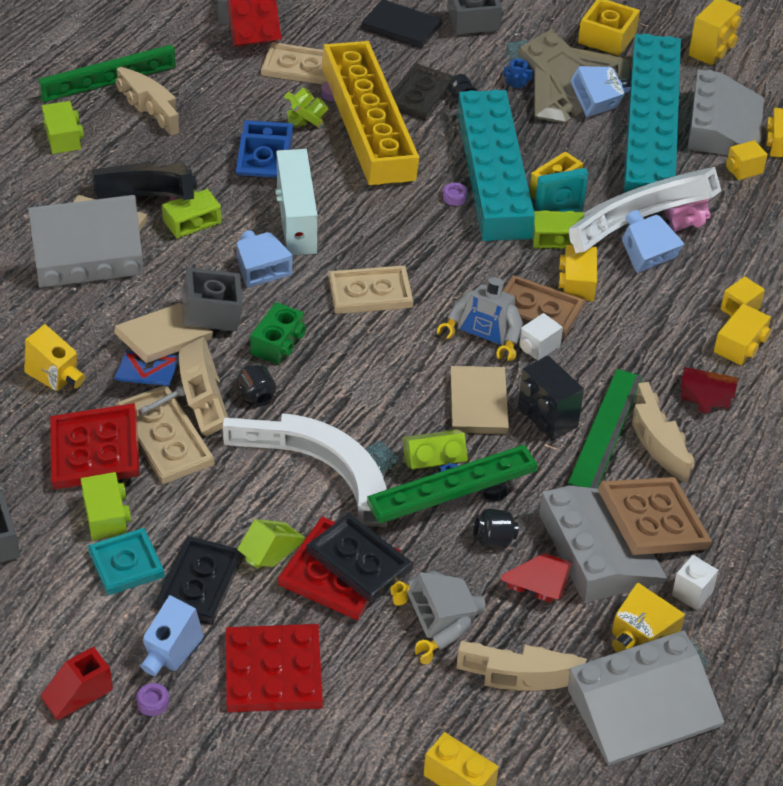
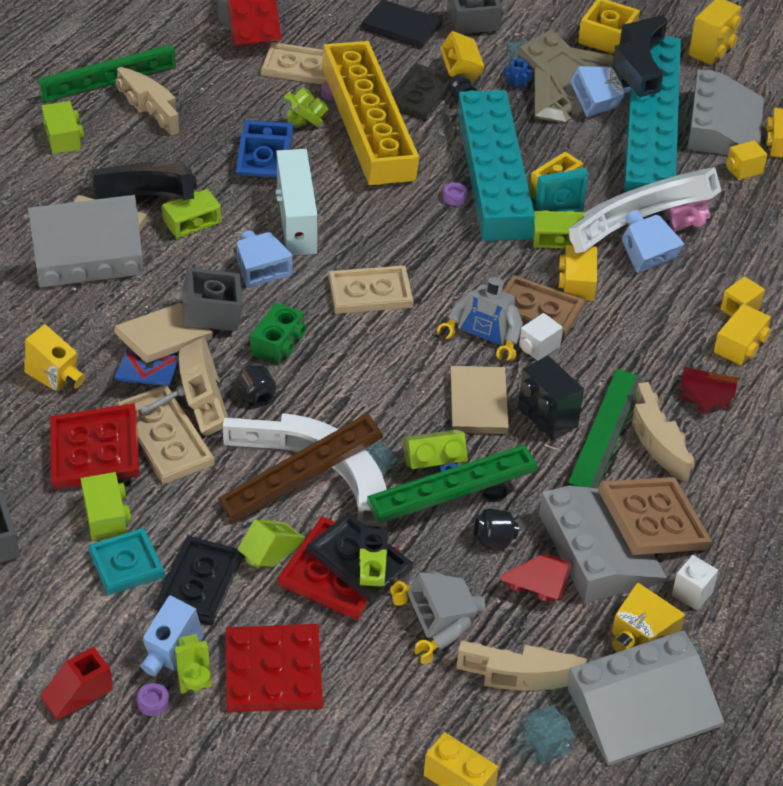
none -> lime hips [175,634,212,694]
none -> reddish brown tile [218,413,383,524]
none -> lime leg [359,528,388,586]
none -> yellow brick [440,31,484,84]
none -> clear light blue brick [523,705,574,764]
none -> black arch [612,15,668,97]

